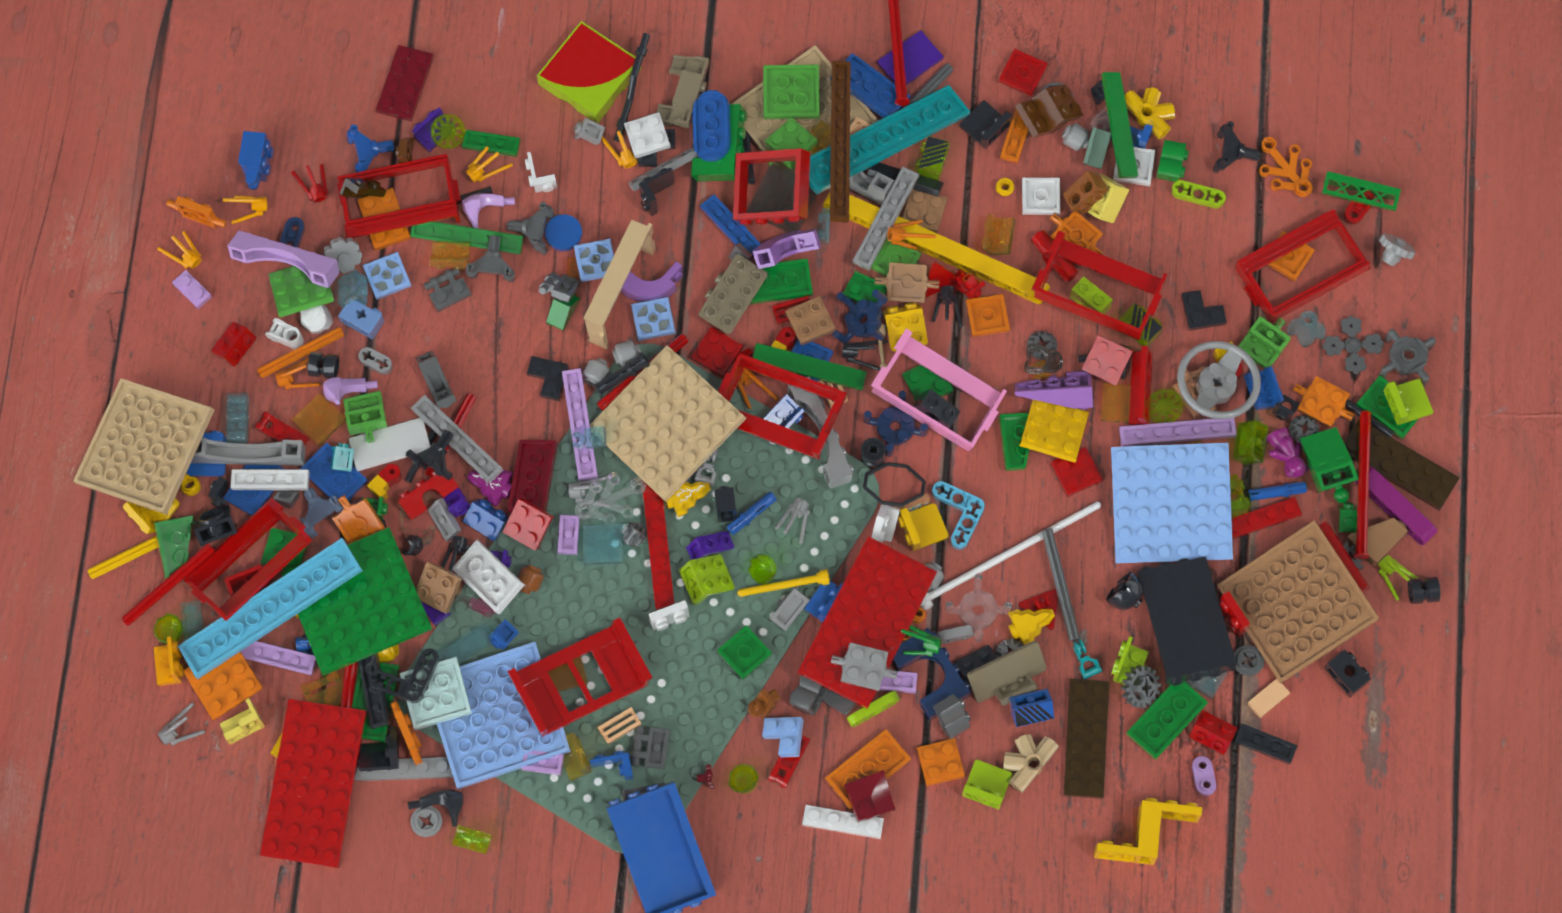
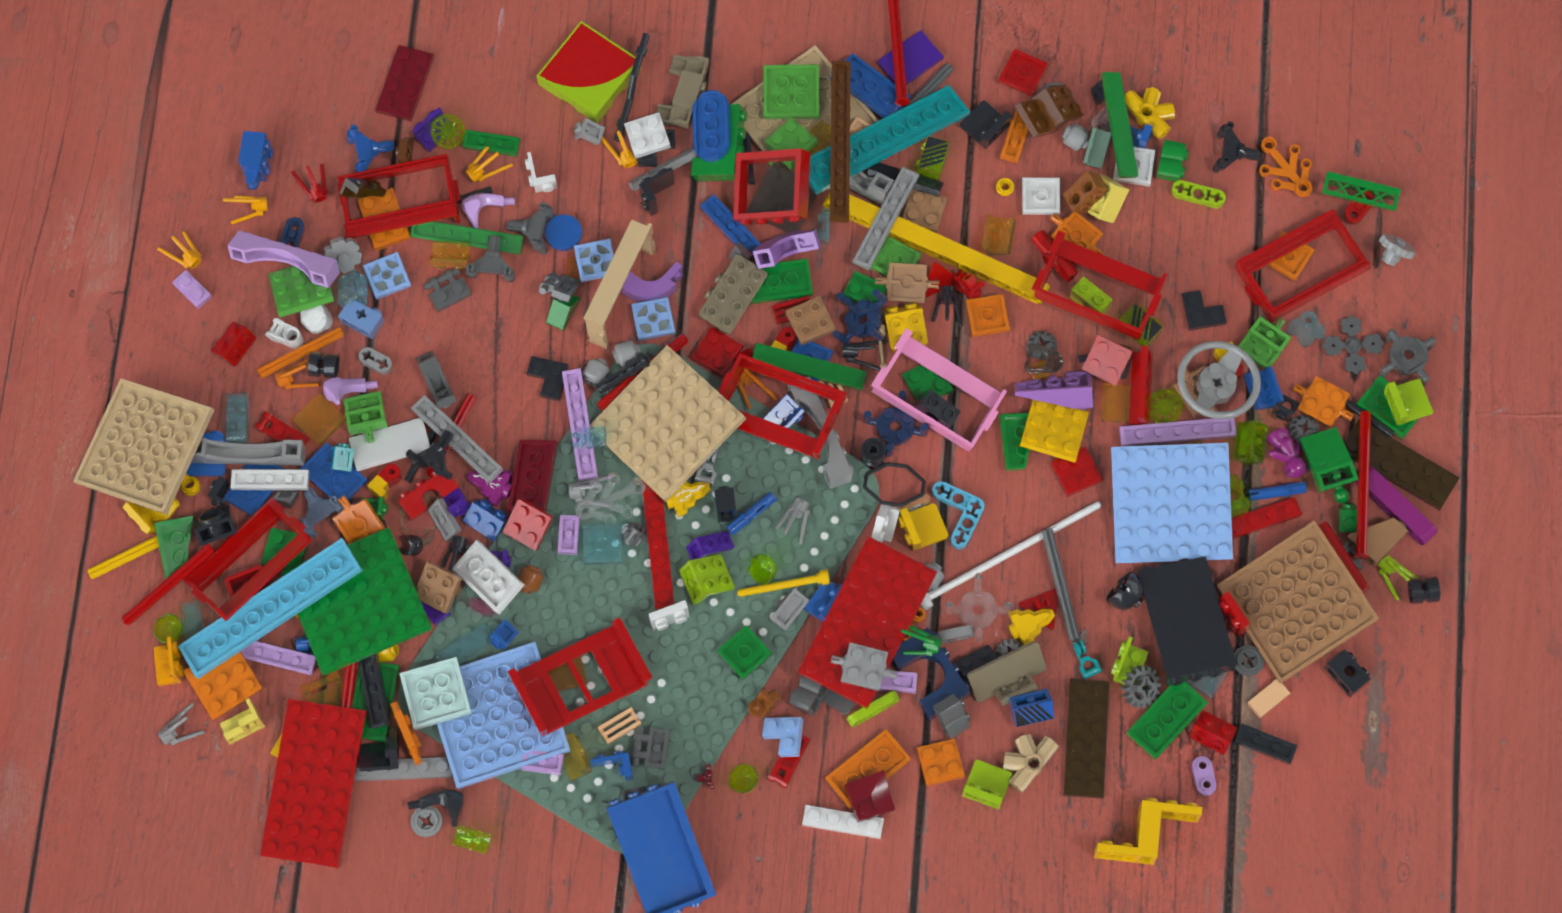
orange plate [166,196,227,229] -> none
black beam [368,648,439,704] -> none
orange plant [887,219,936,250] -> none

